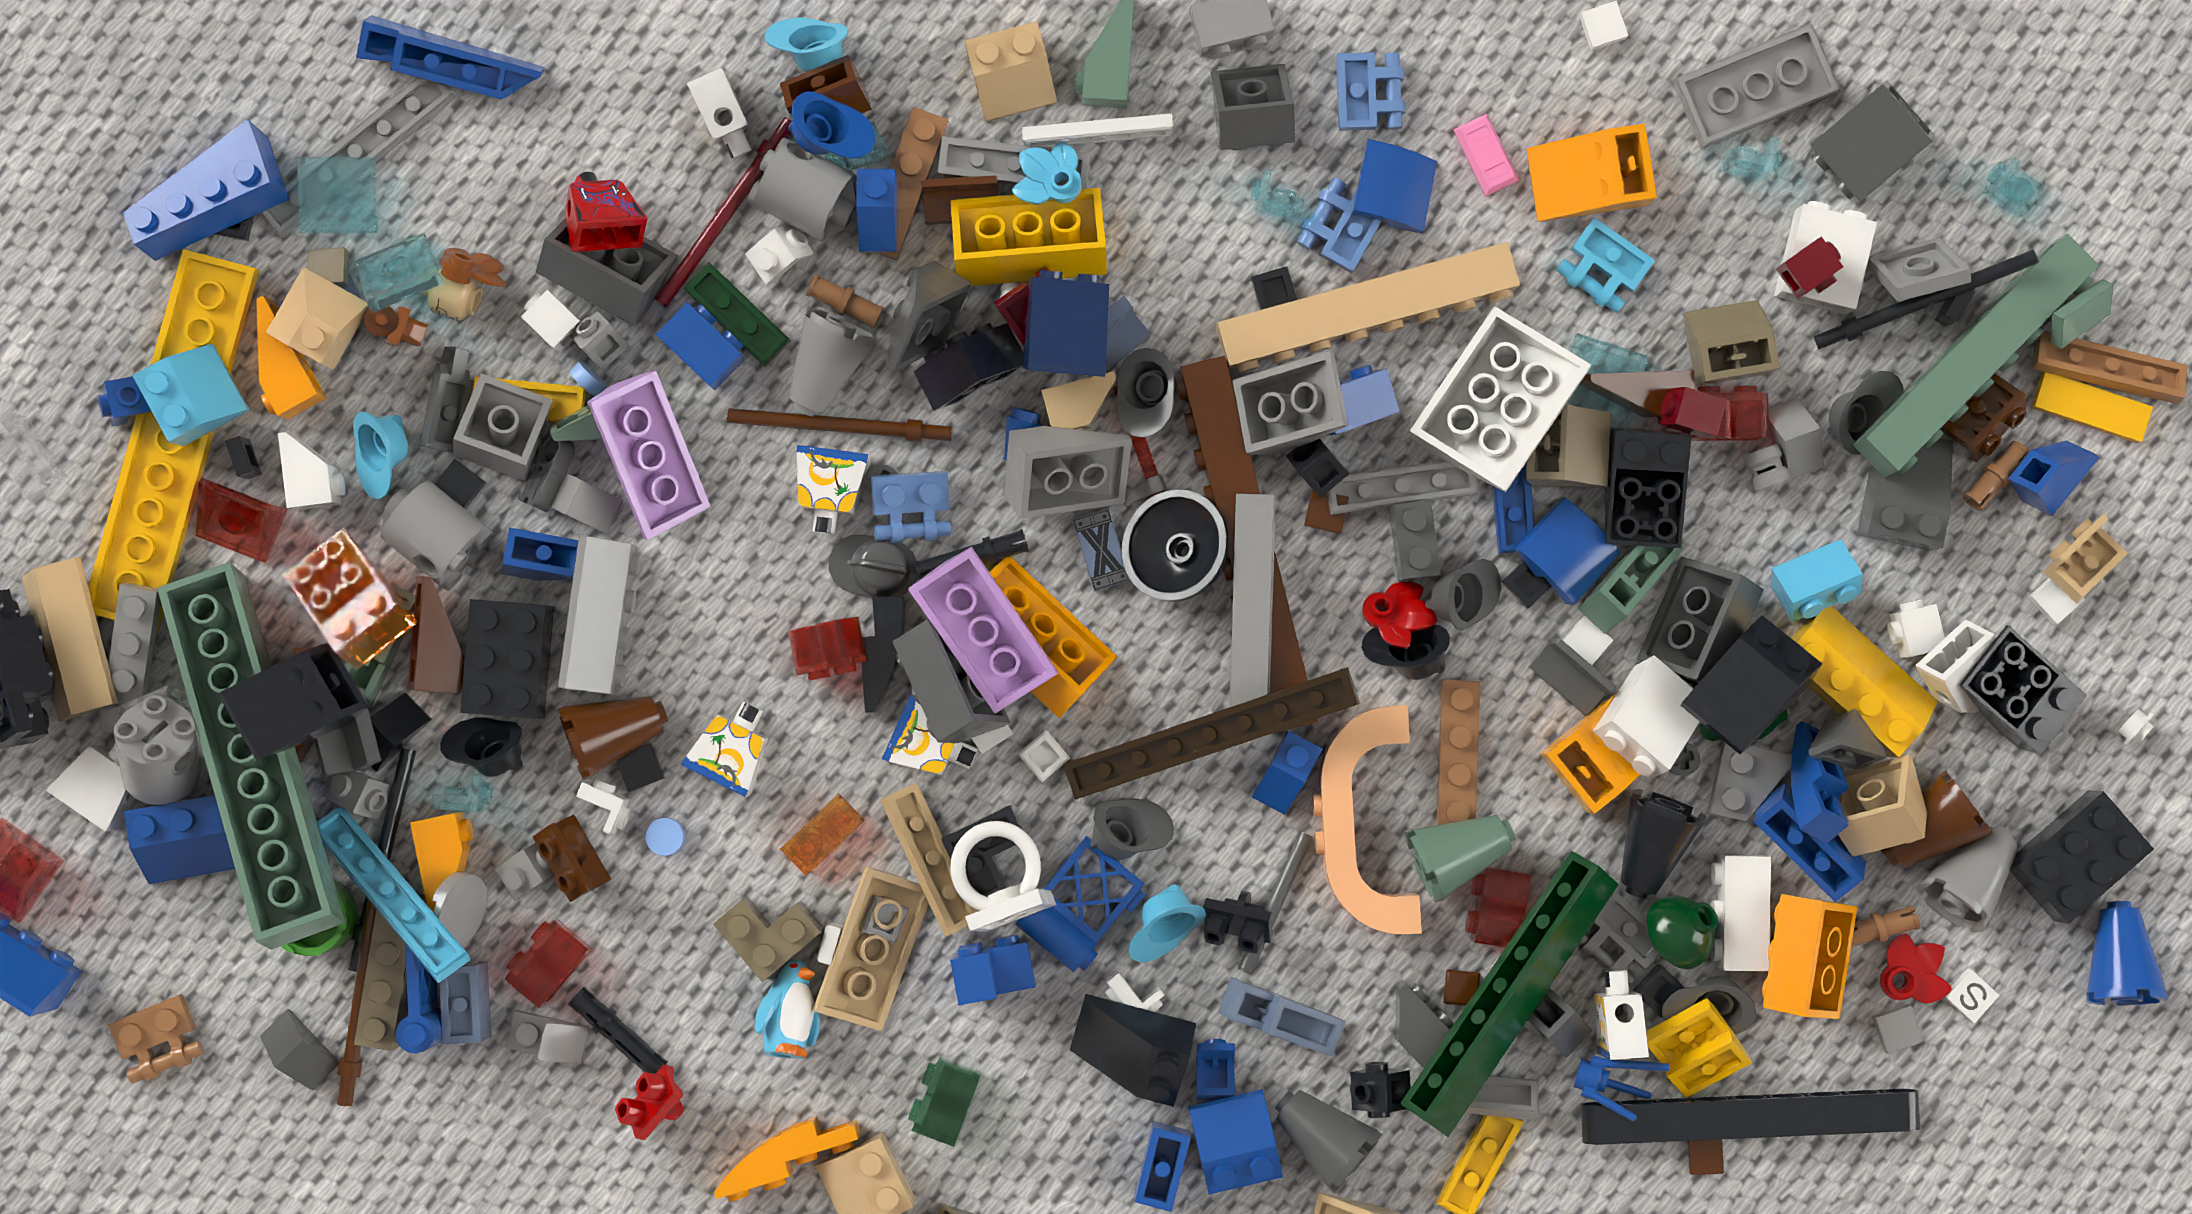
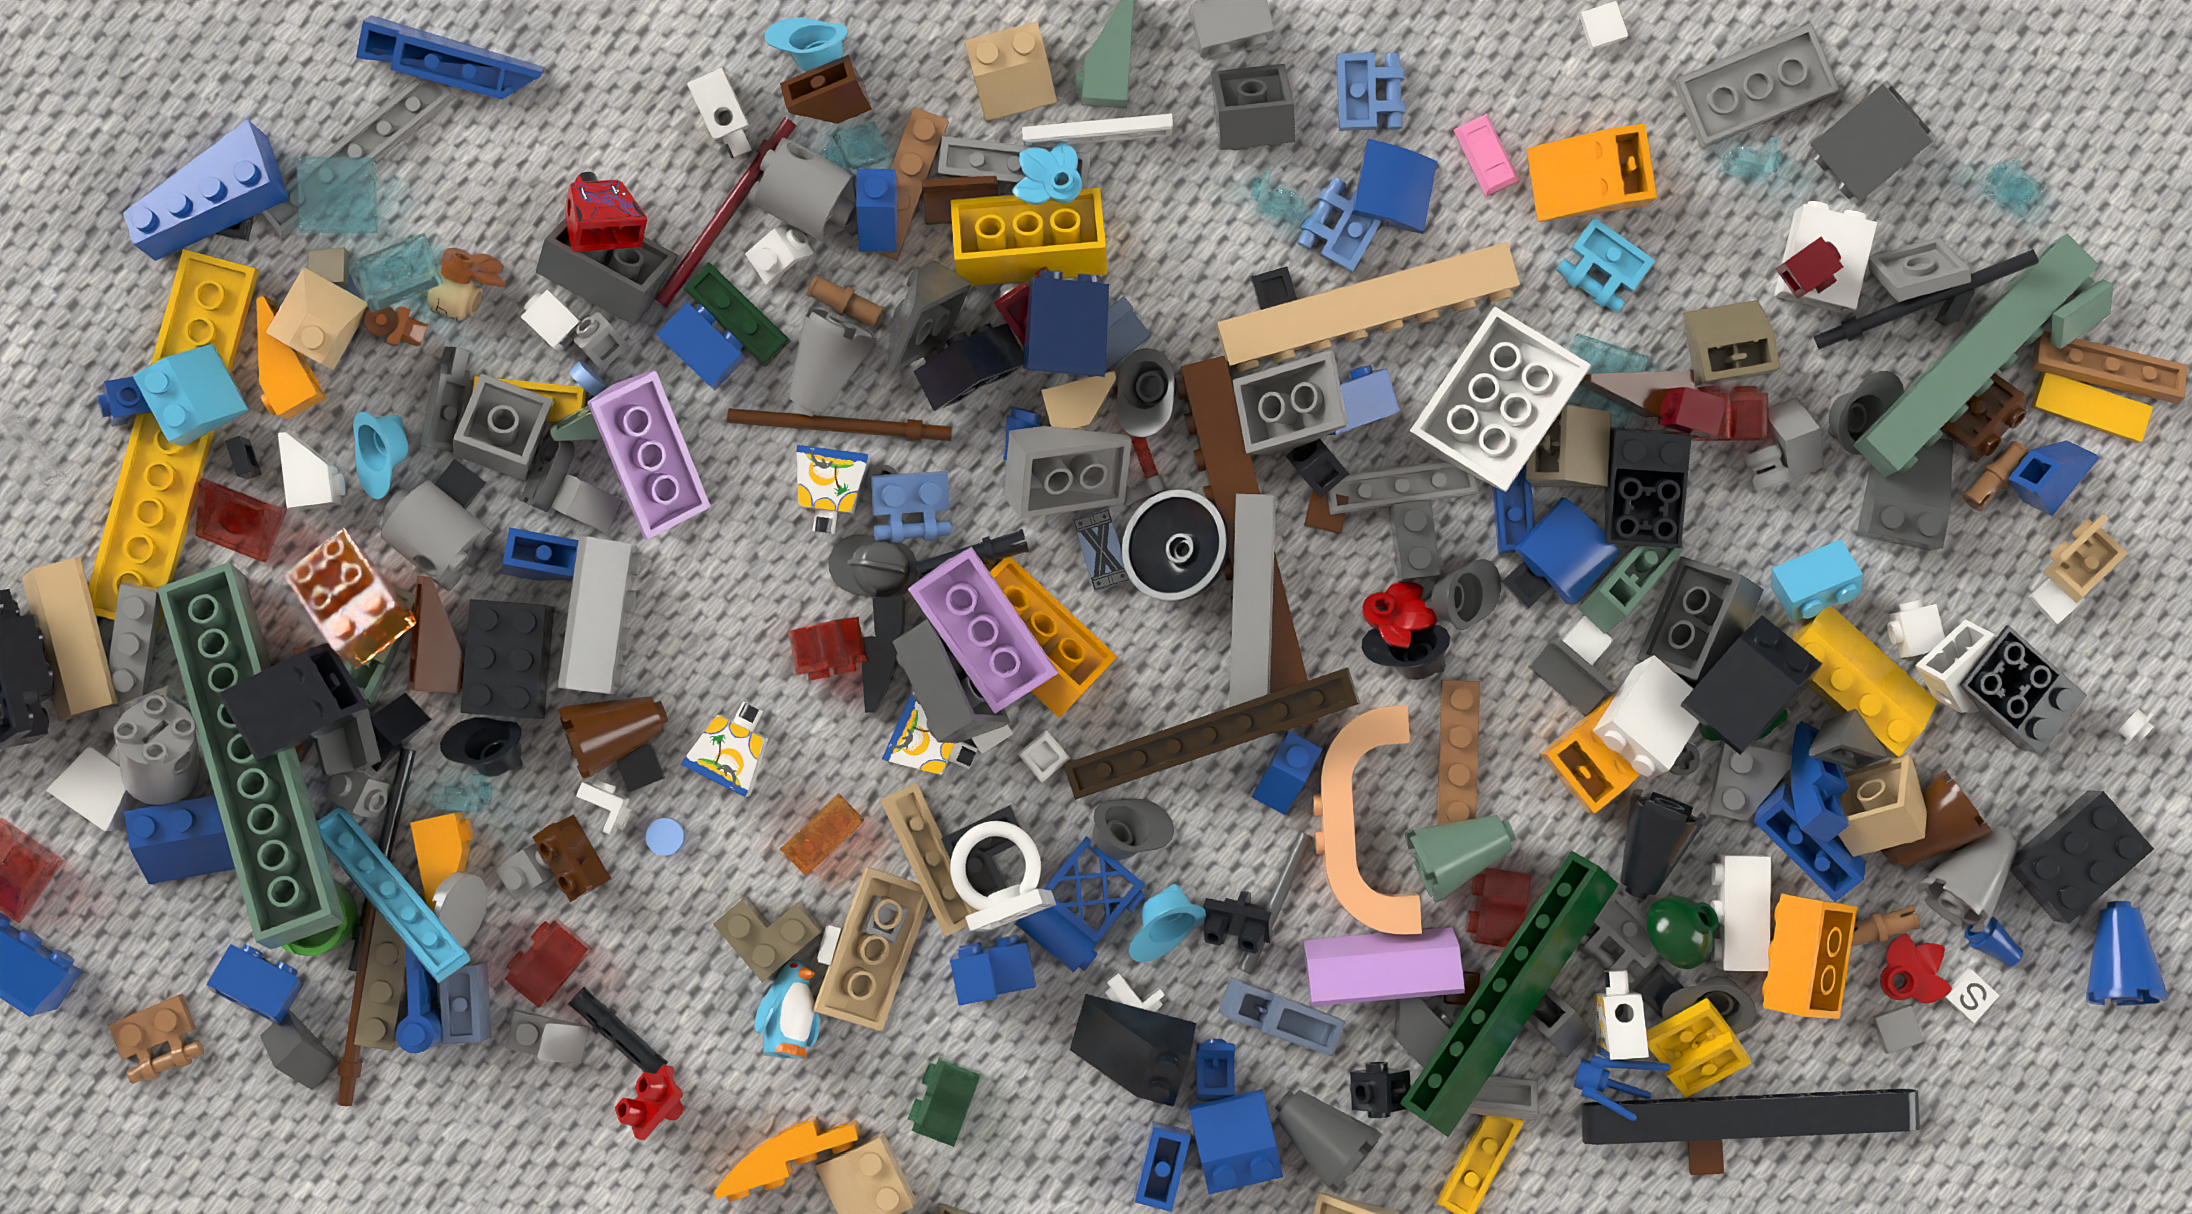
blue piece [788,92,875,159] -> none
none -> blue brick [206,944,303,1025]
none -> lavender slope [1303,927,1465,1006]
none -> blue cone [1965,917,2023,967]

